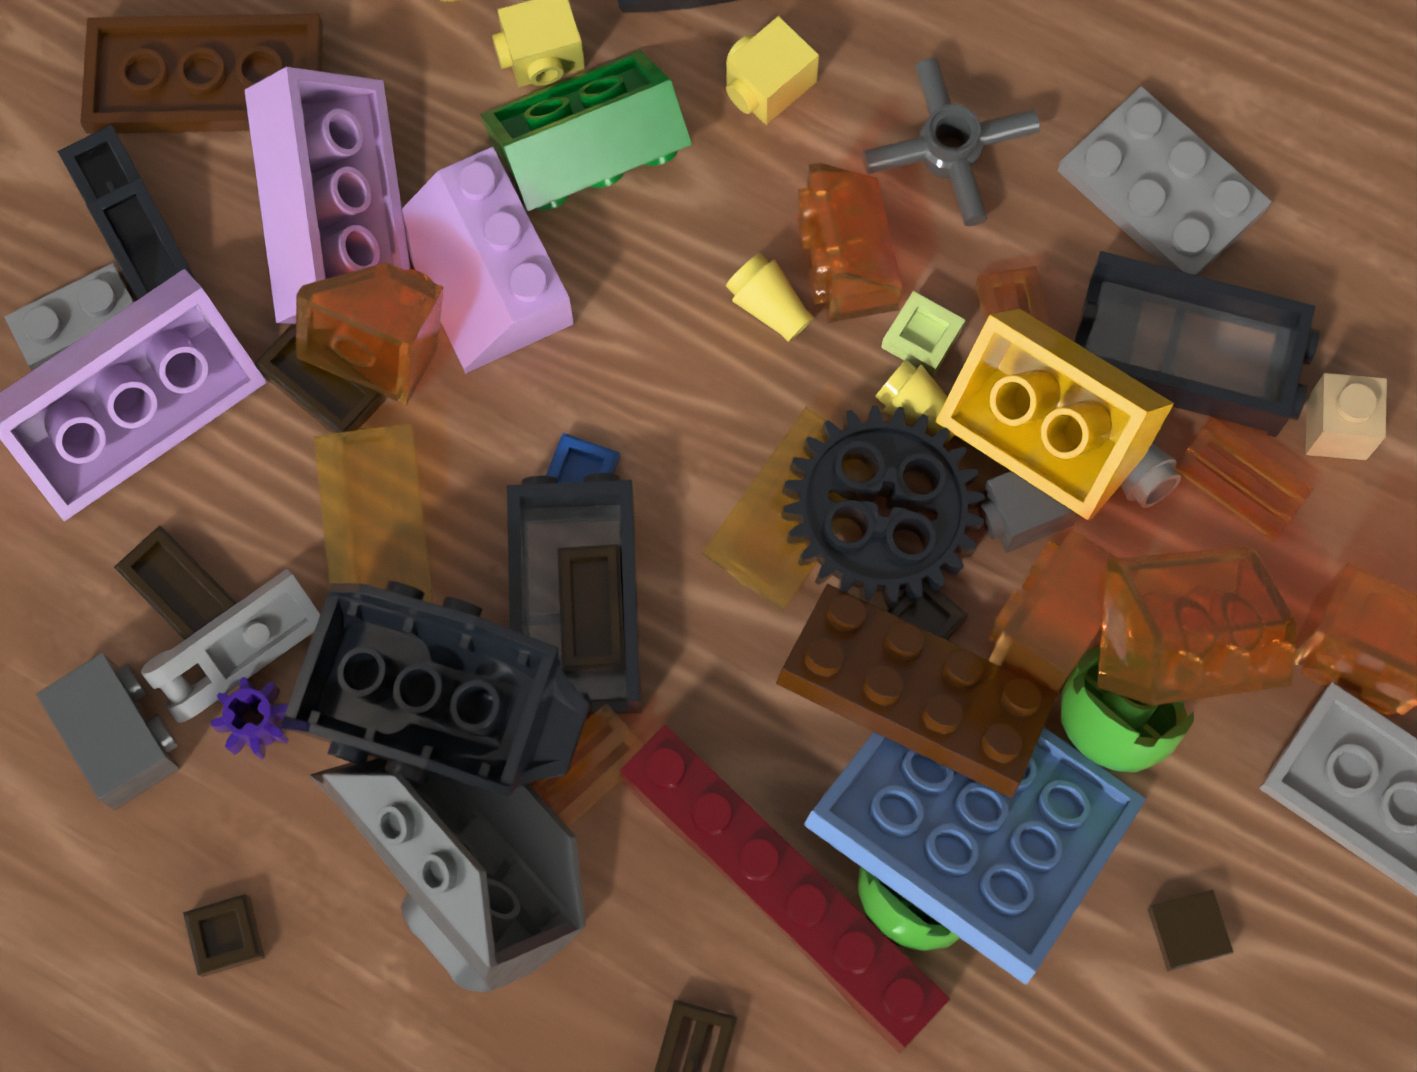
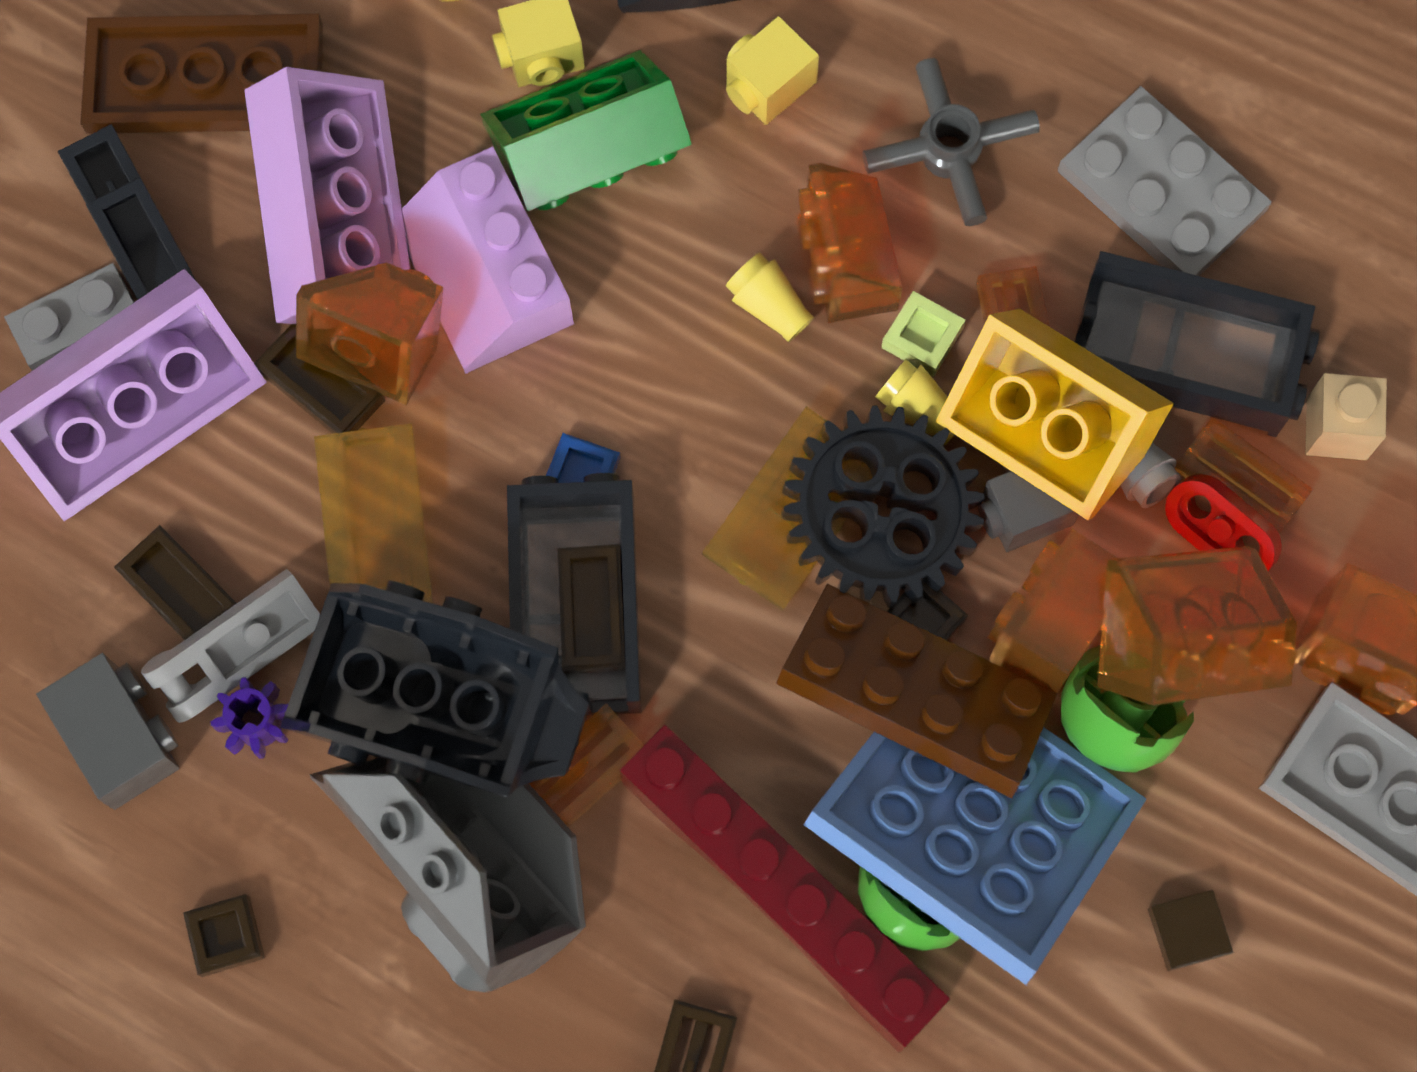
none -> red plate [1165,474,1282,581]

